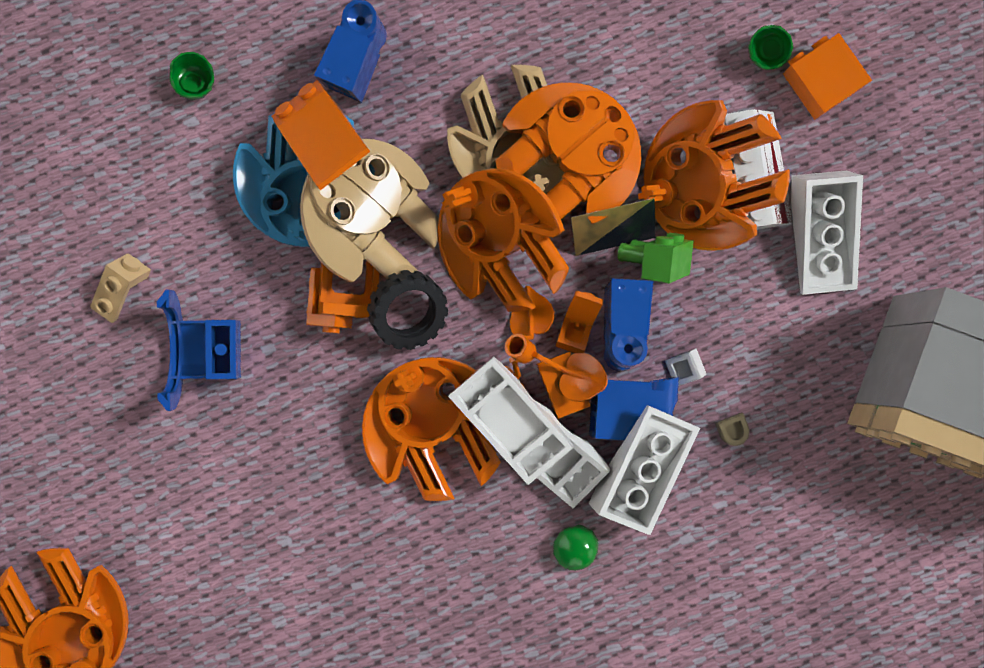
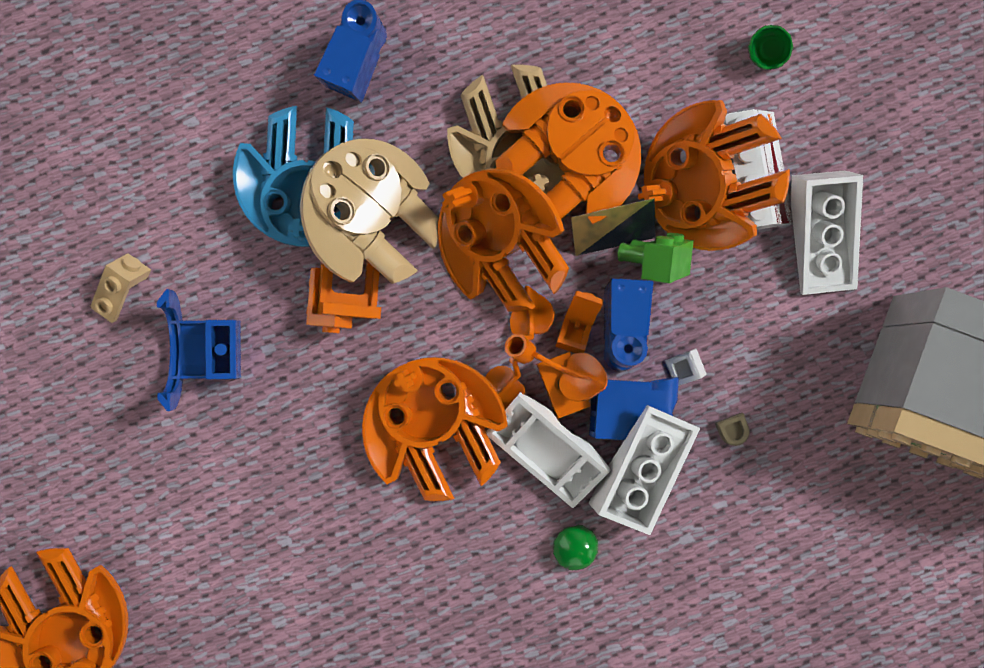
green hair [169,51,214,100] -> none
orange slope [271,79,370,190] -> none
black tyre [367,270,448,350] -> none
white slope [448,356,574,485] -> none
orange brick [783,33,872,120] -> none

